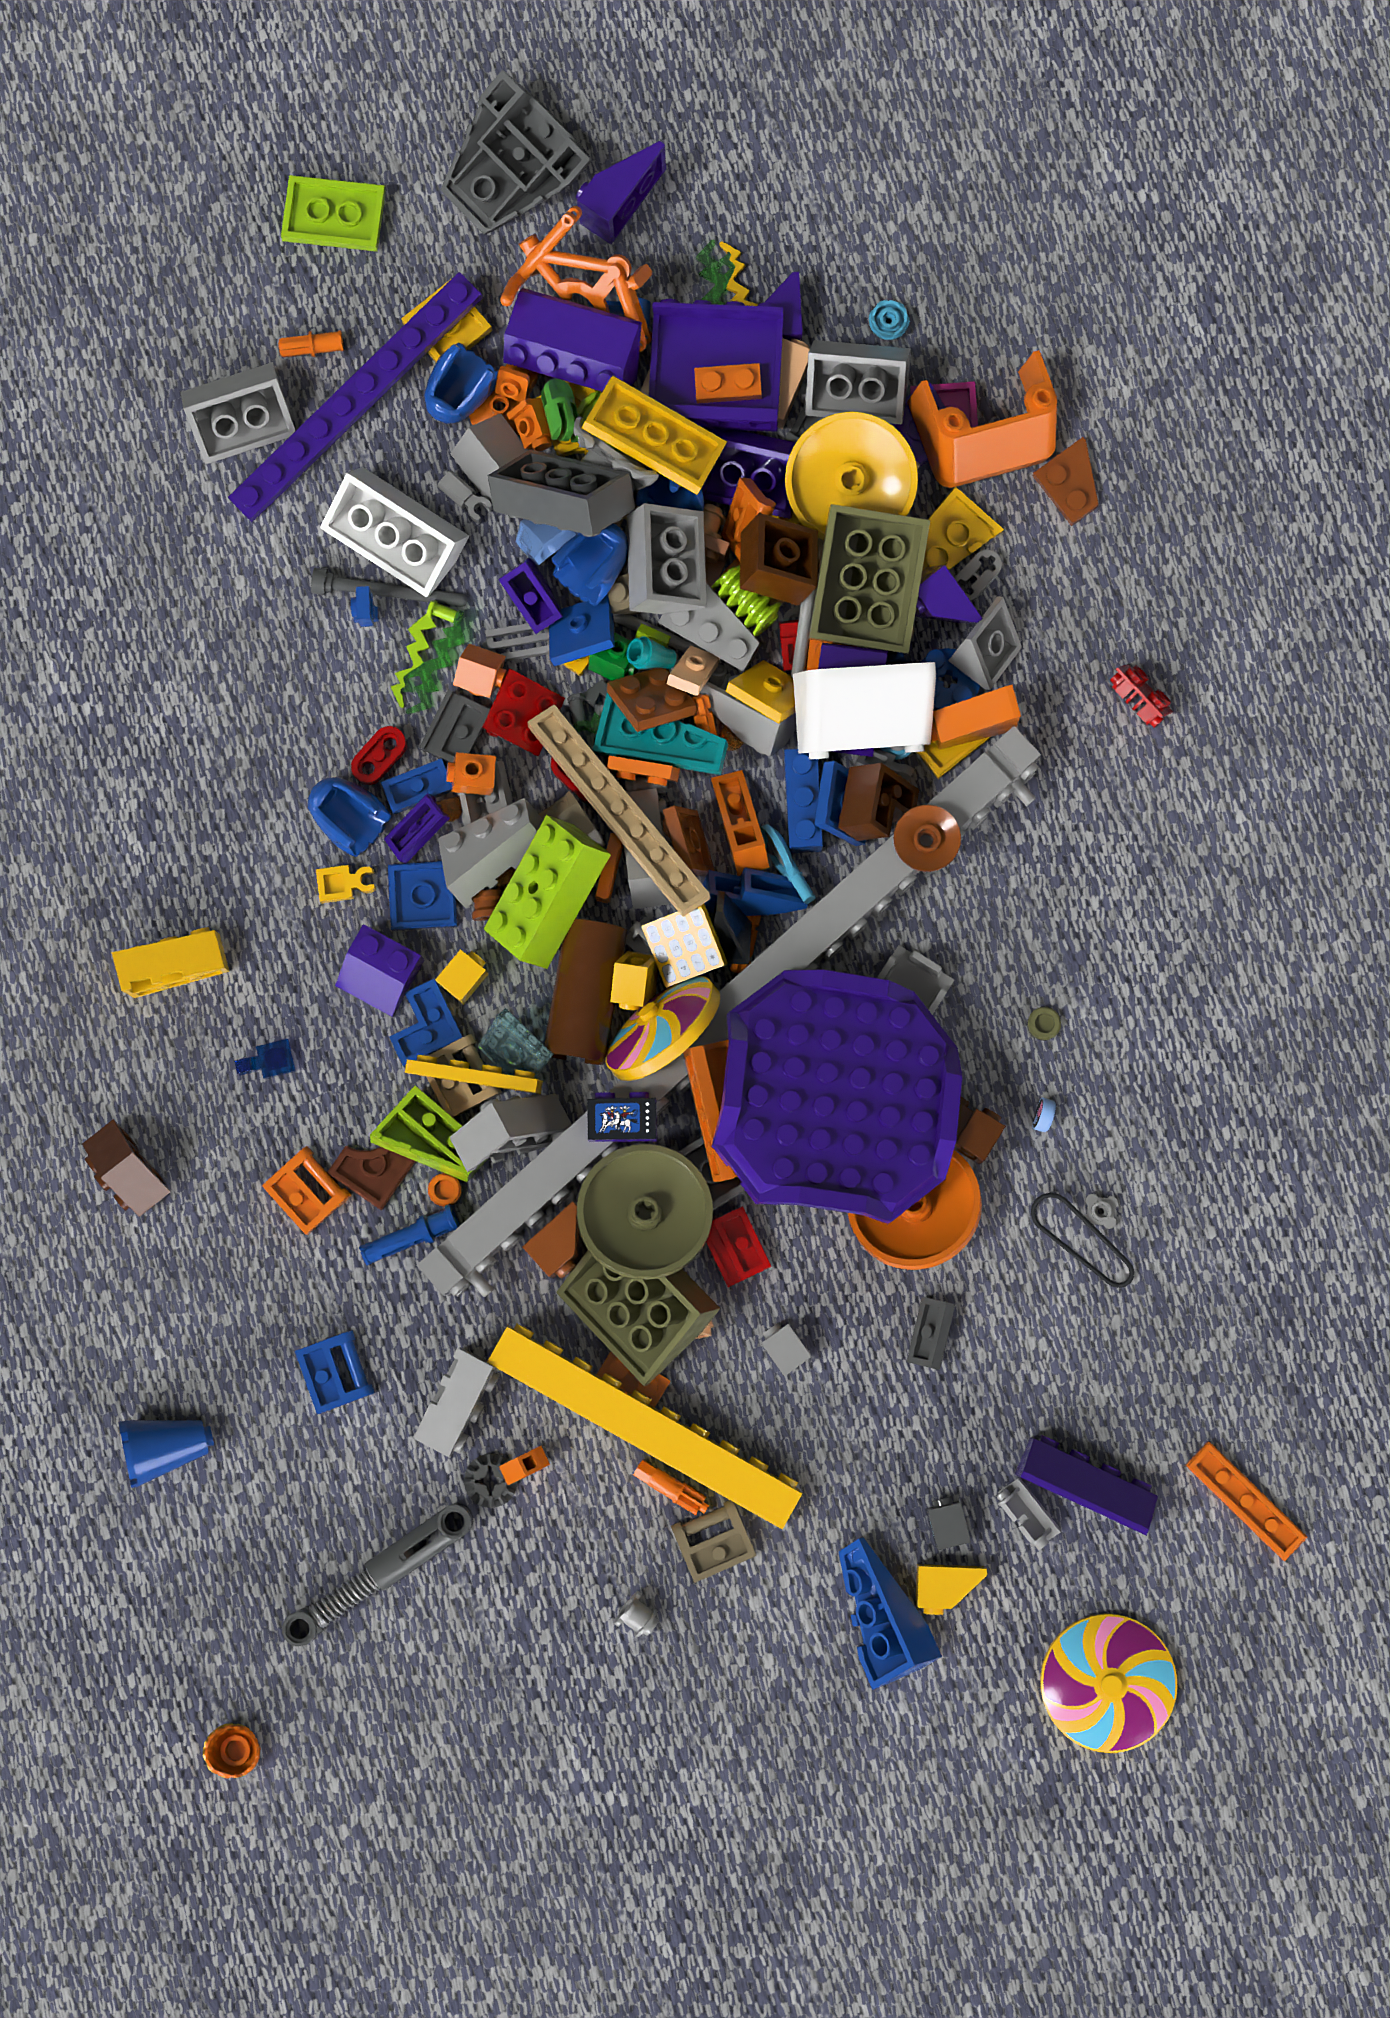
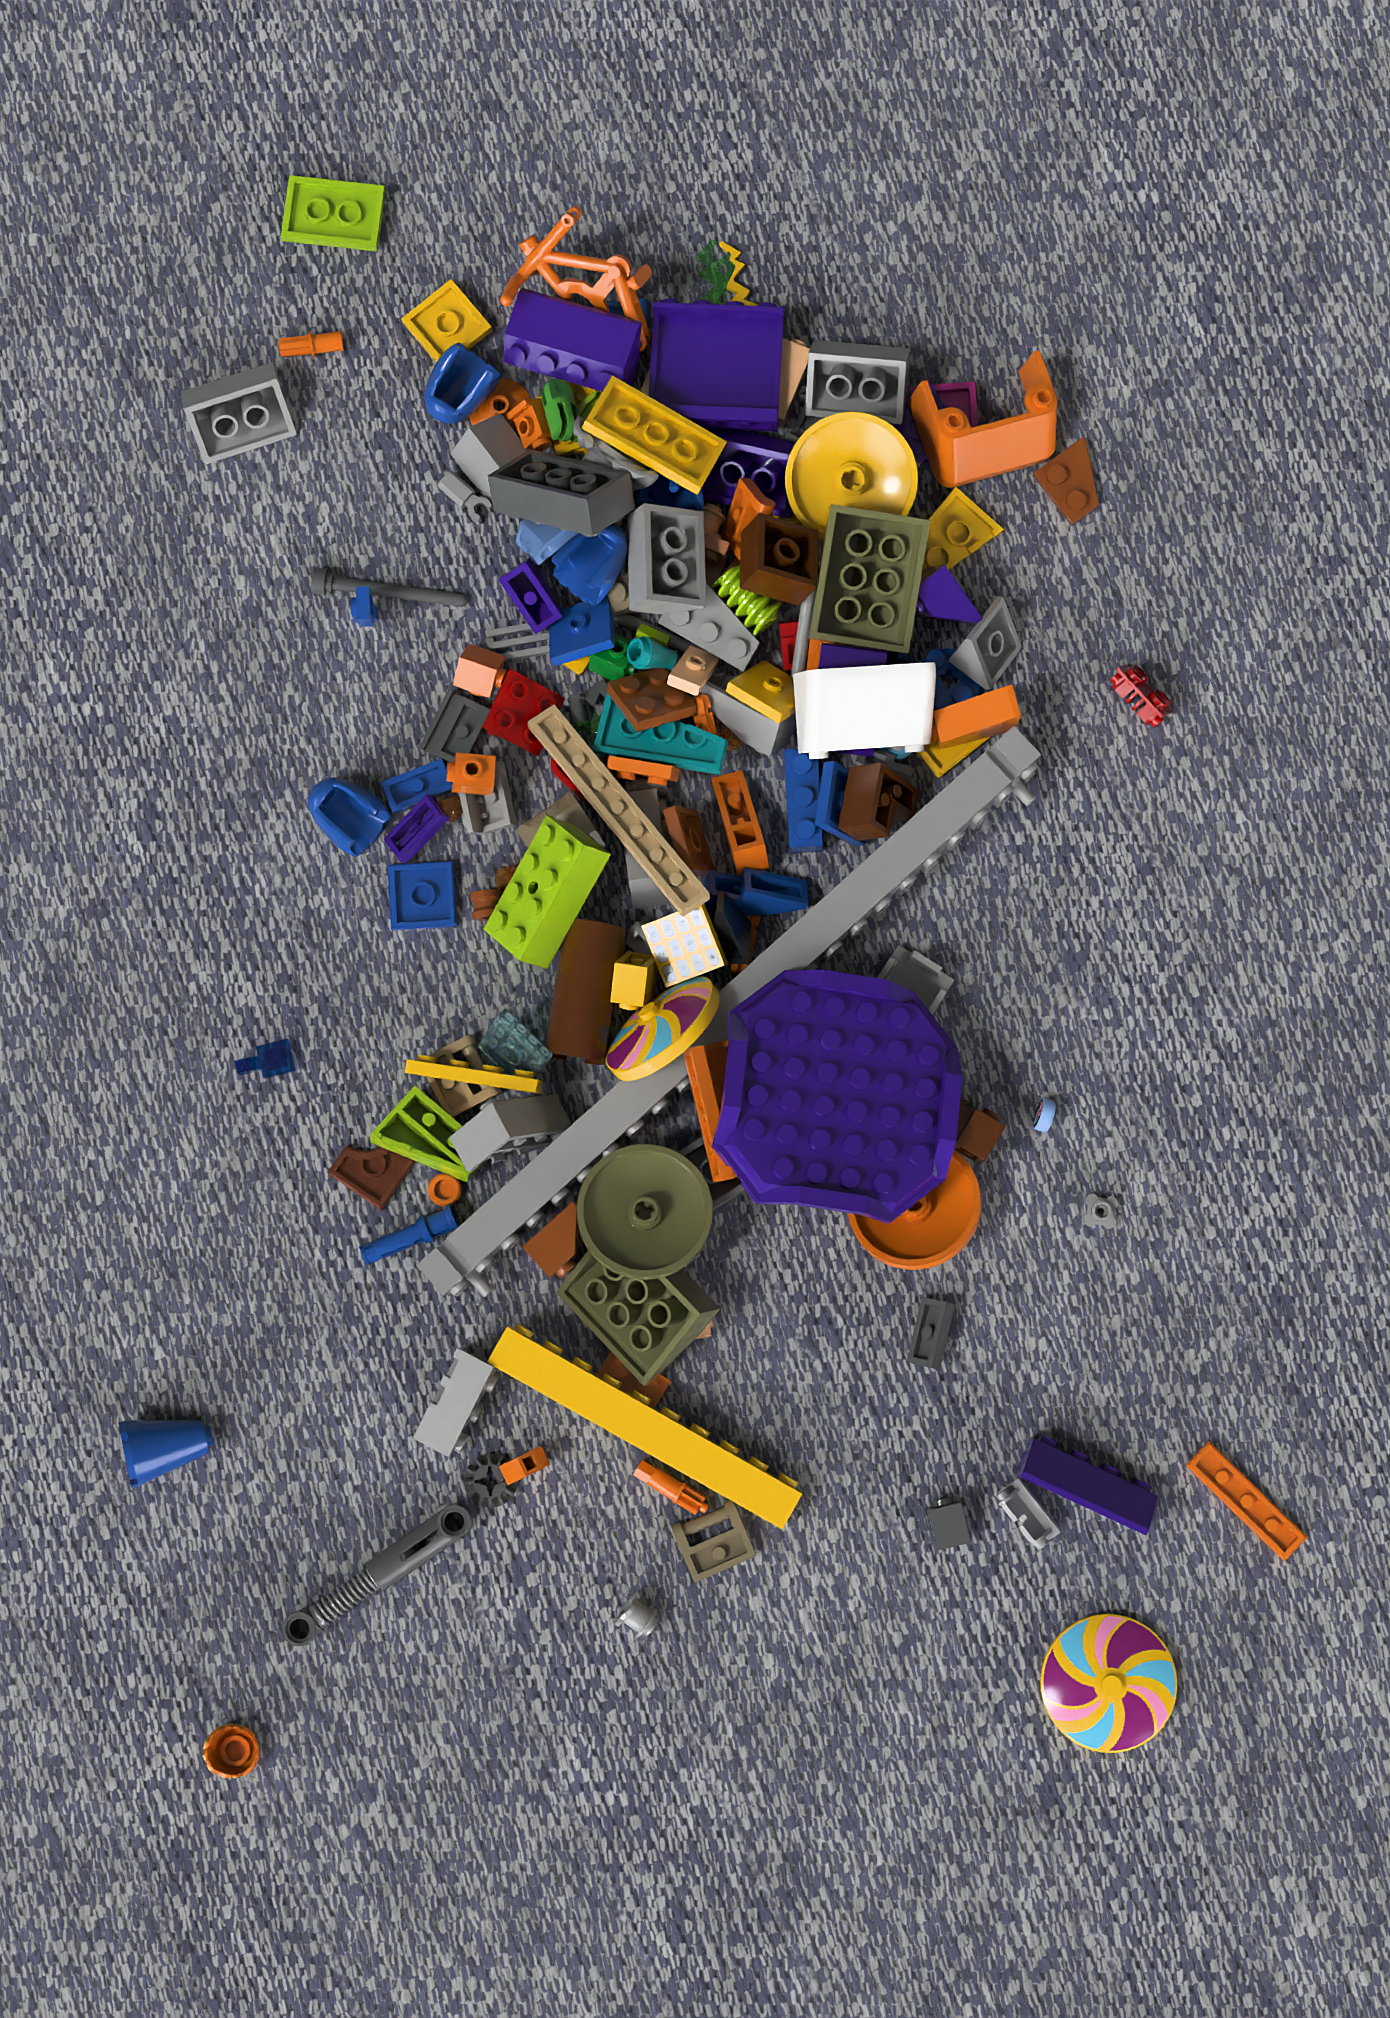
brick [82,1119,171,1217] -> none
yellow wedge [111,927,230,998] -> none
dark purple plate [227,272,483,522] -> none
orange plate [262,1146,352,1235] -> none
blue plate [295,1330,375,1414] -> none
yellow plate [316,865,376,904] -> none
white slope [320,467,469,597] -> none
dark purple slope [335,924,425,1017] -> none
red plate [351,726,407,785] -> none
blue plate [389,979,463,1068] -> none
piece [391,600,466,714] -> none
yellow brick [435,949,489,1005] -> none
light grey wedge [438,798,543,908] -> none
dark grey wedge [440,70,592,235] -> none
orange bracket [495,364,539,402] -> none
dark purple slope [576,141,666,245] -> none
brick [587,1092,657,1142] -> none
orange tile [595,833,623,903] -> none
orange plate [694,363,762,404] -> none
red plate [706,1206,772,1287] -> none
medium azure piece [760,824,815,904] -> none
light grey brick [761,1322,812,1376] -> none
dark purple slope [764,272,802,341] -> none
blue wedge [839,1537,942,1690] -> none
medium azure plate [869,300,910,340] -> none
dark orange dish [893,805,961,872] -> none
yellow slope [916,1564,987,1615] -> none
light grey beam [954,549,1002,603] -> none
olive tile [1027,1007,1061,1041] -> none
black piece [1031,1192,1135,1288] -> none

